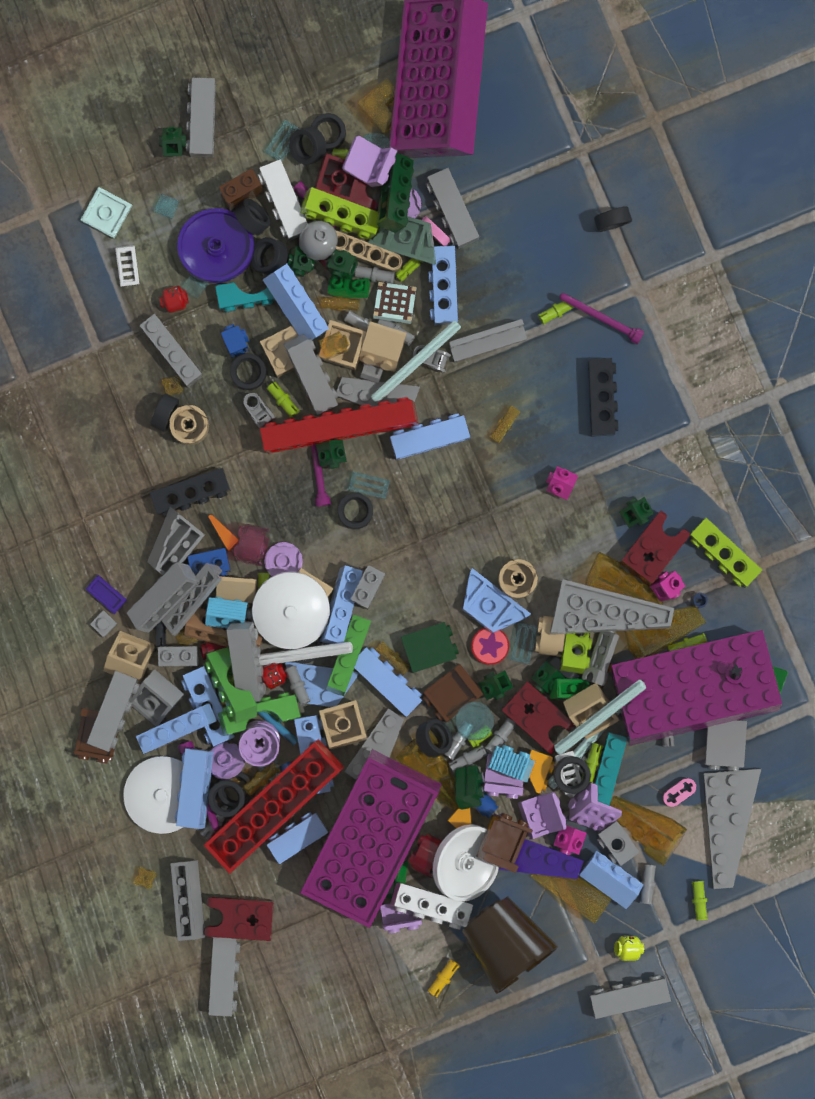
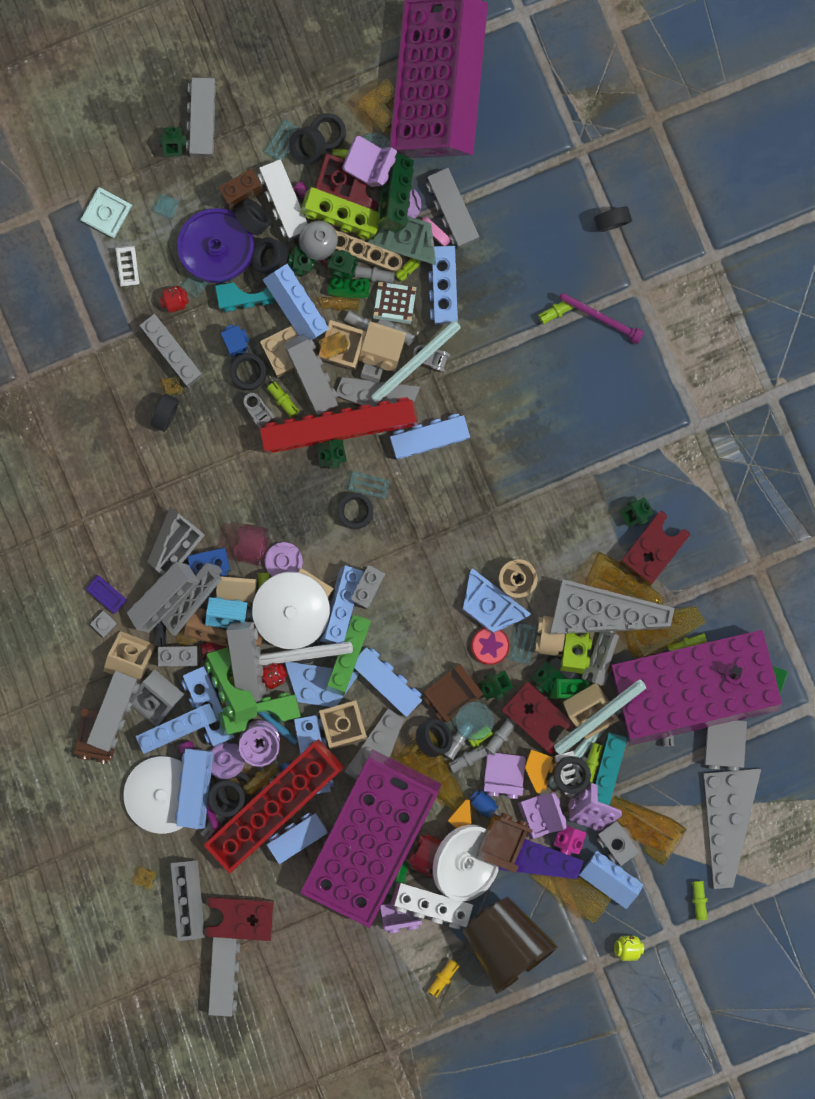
black brick [150,468,231,517] -> none
tan brick [170,405,209,445] -> none
orange slope [208,515,239,552] -> none
light grey pin [285,666,311,706] -> none
magenta piece [311,445,331,507] -> none
clear yellow pin [375,641,411,676] -> none
dark green panel [401,622,459,673] -> none
light grey fence [449,319,527,363] -> none
dark green brick [455,765,485,810] -> none
medium azure brick [488,745,535,782] -> none
clear yellow pin [490,405,521,443] -> none
dark pink brick [546,466,578,500] -> none
black brick [588,358,618,437] -> none
light grey brick [589,975,671,1019] -> none
light grey pin [640,864,656,904] -> none
dark pink brick [650,571,685,602] -> none
bright pink beam [663,778,696,807] -> none
lime brick [690,518,762,587] -> none
dark blue hinge [691,593,707,608] -> none

